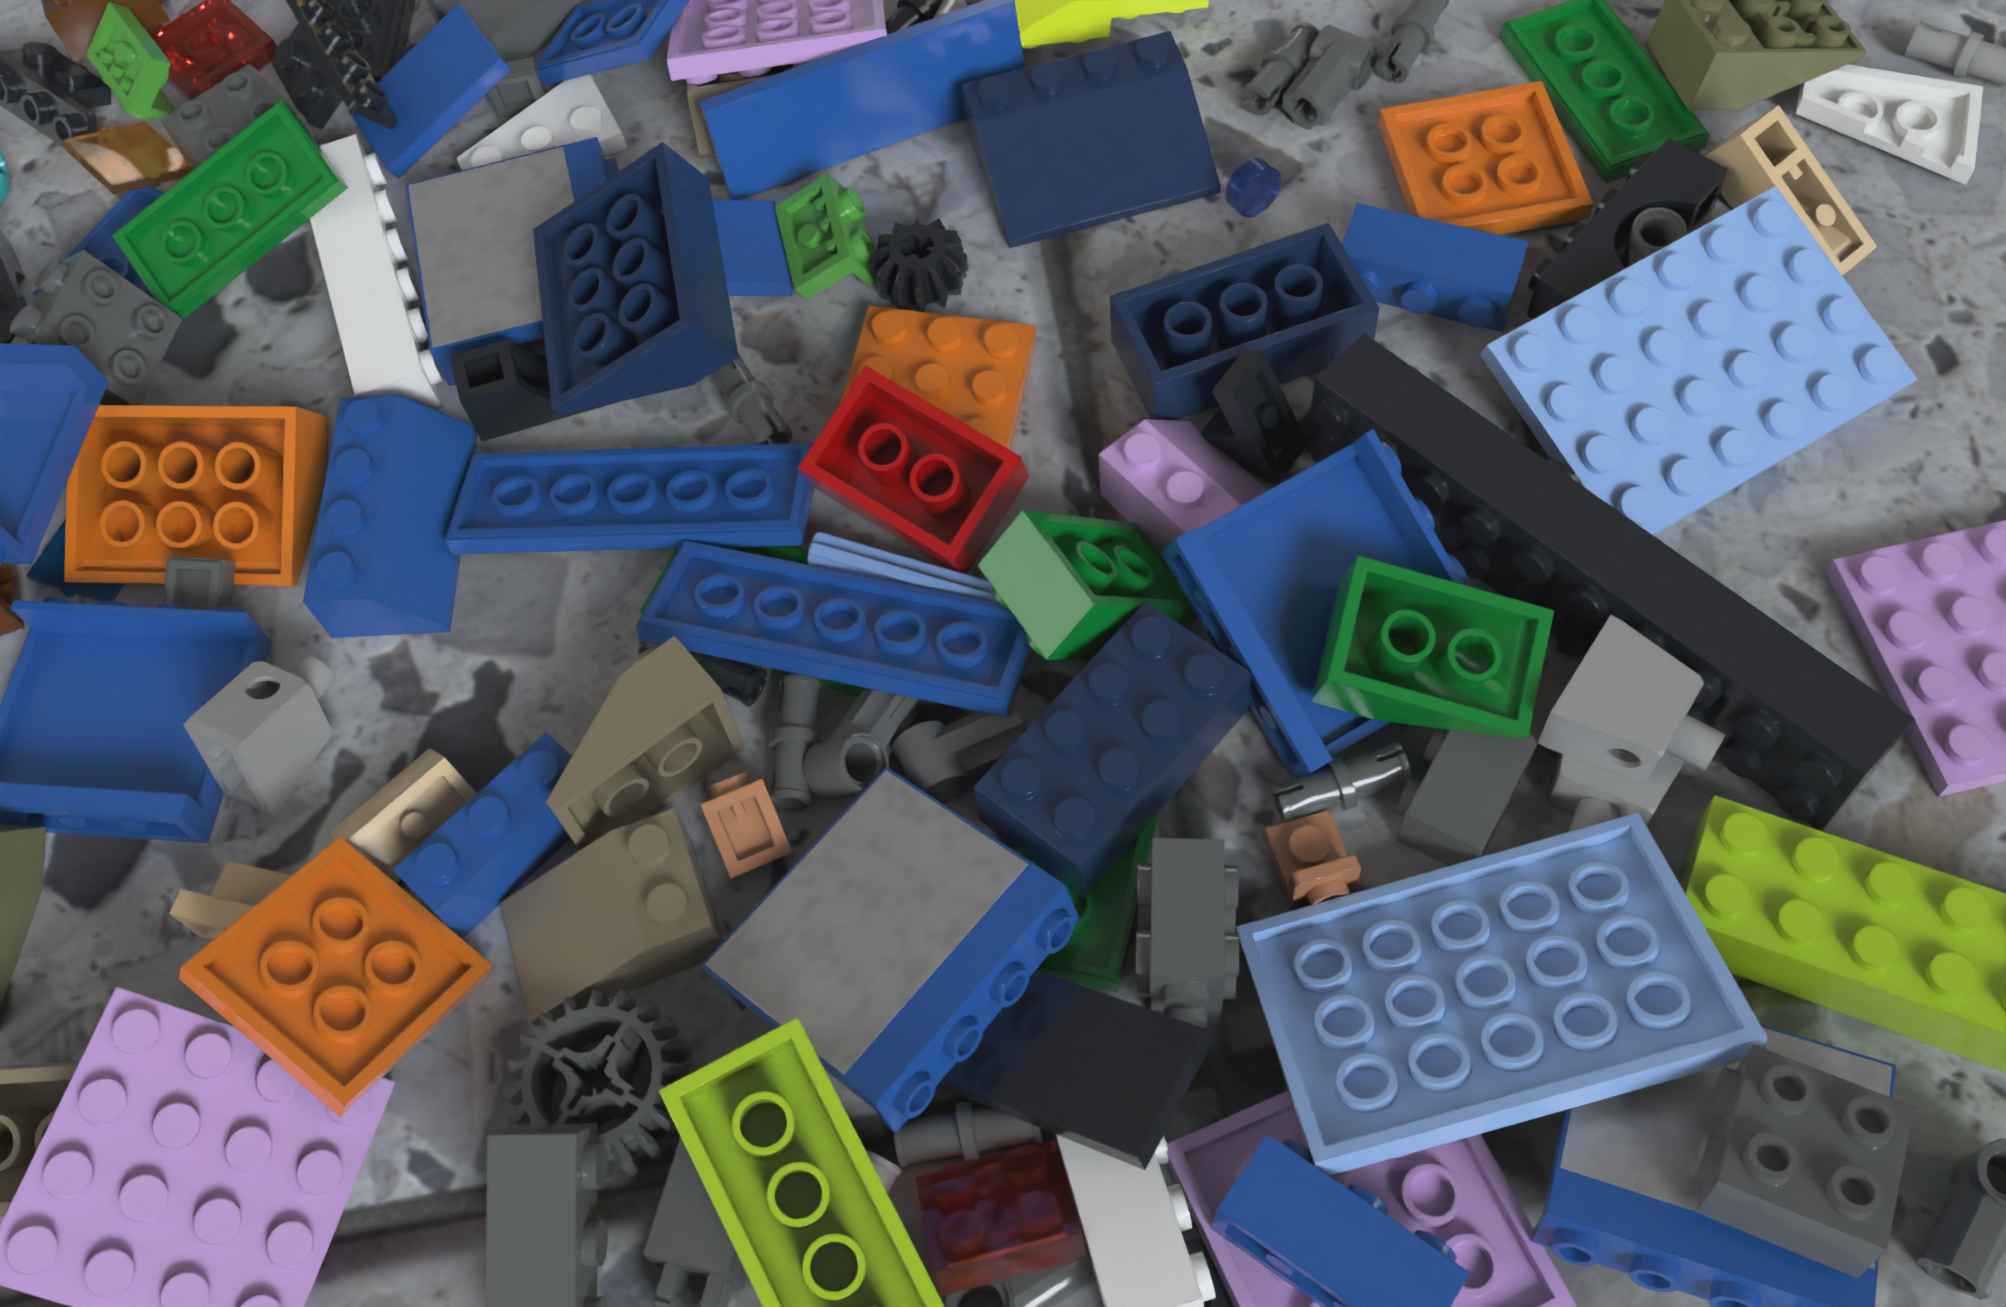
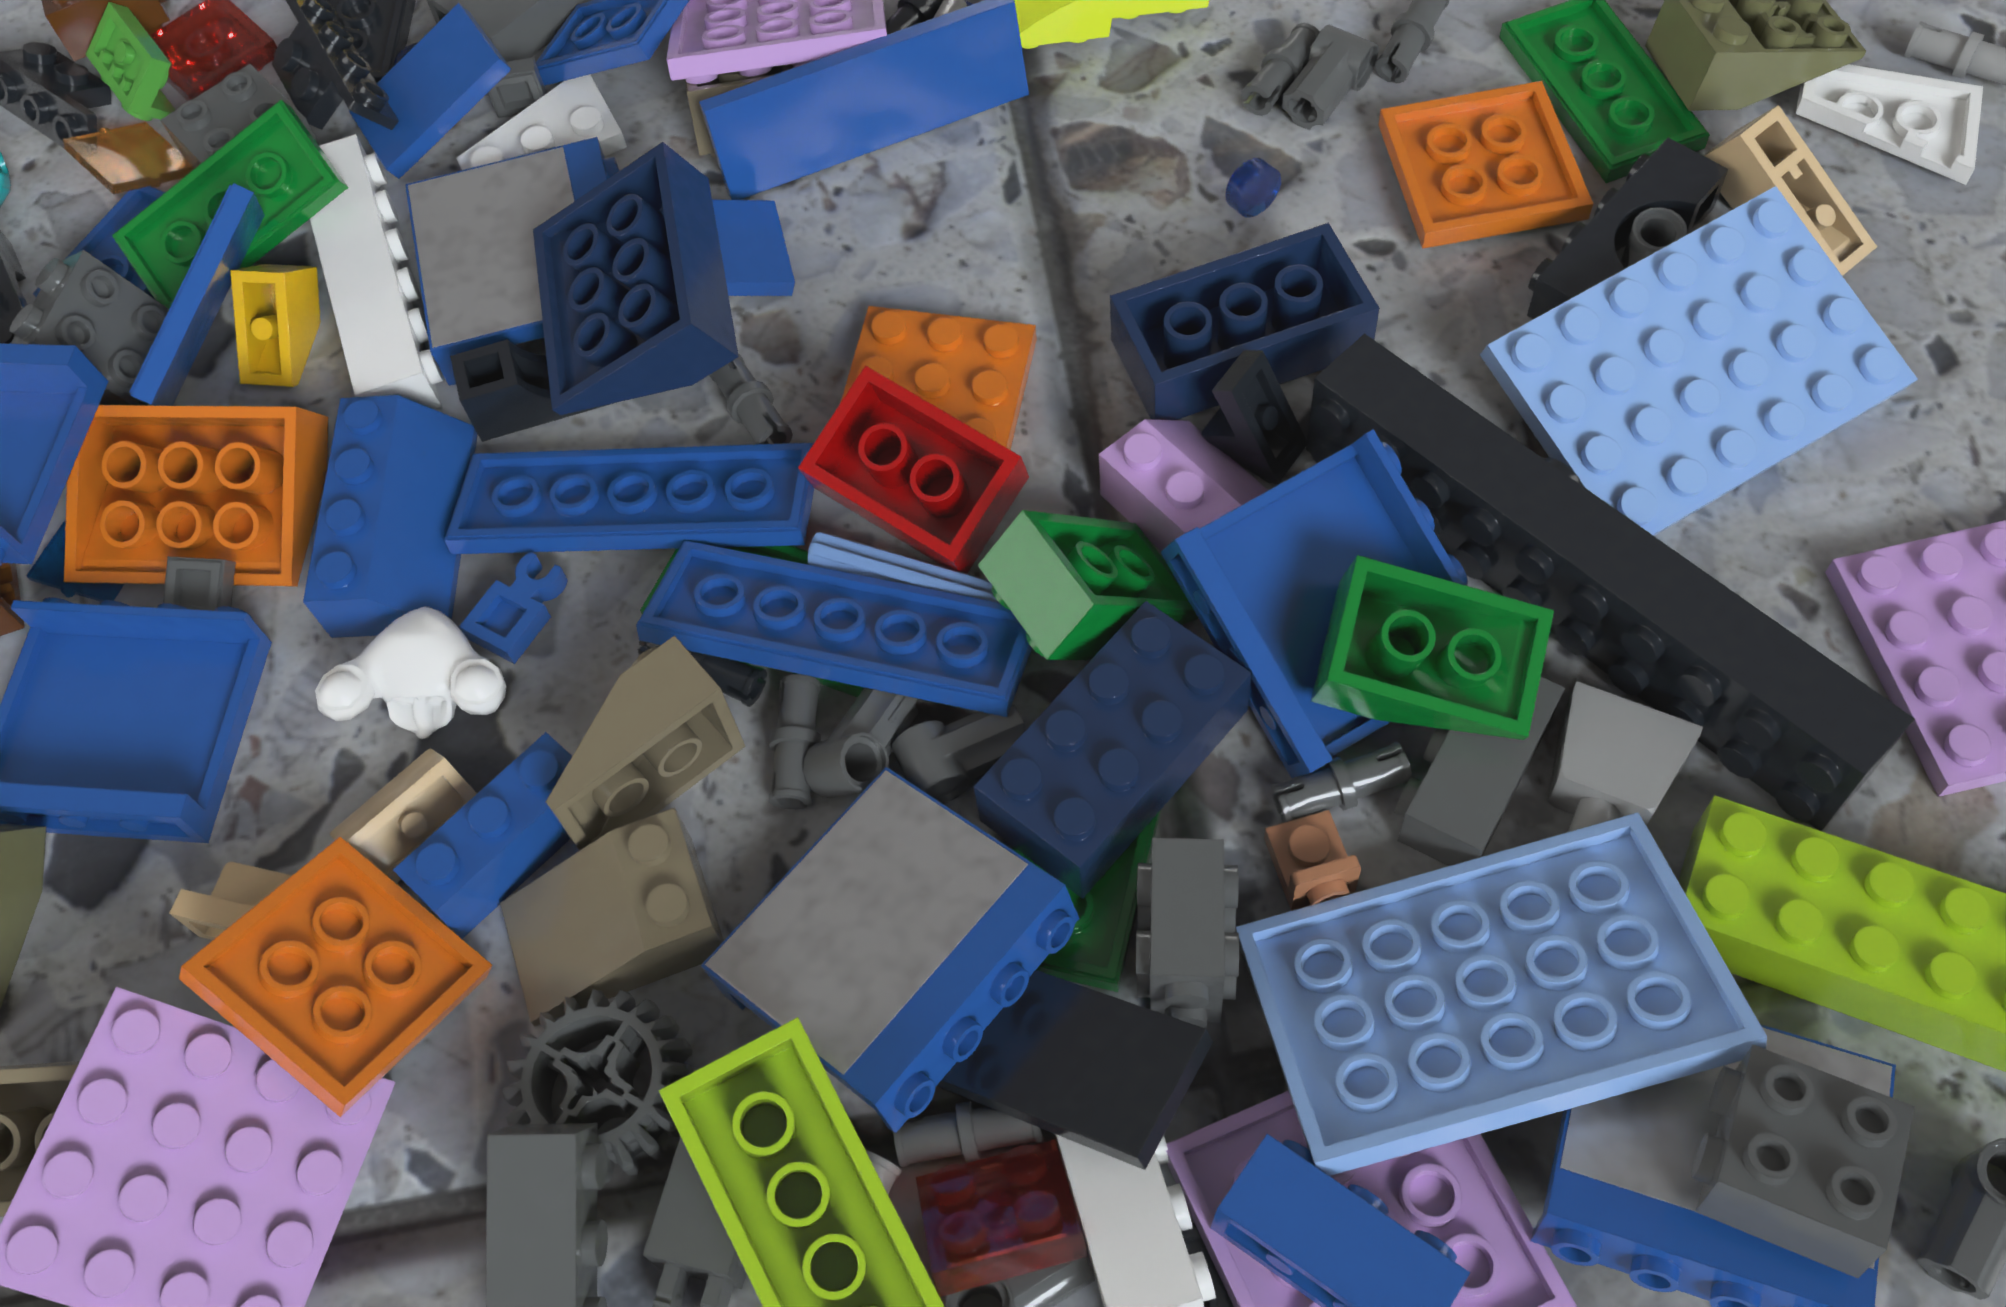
light grey torso [183,656,336,817] -> none
nougat bracket [700,772,793,879] -> none
bright green bracket [775,173,877,300] -> none
black gear [871,215,968,312] -> none
dark blue slope [961,31,1221,248] -> none
blue brick [1342,203,1529,332] -> none
light grey torso [1538,615,1726,782] -> none
none -> blue tile [129,183,265,406]
none -> yellow slope [230,264,321,387]
none -> white head [315,606,506,739]
none -> blue plate [459,552,568,664]

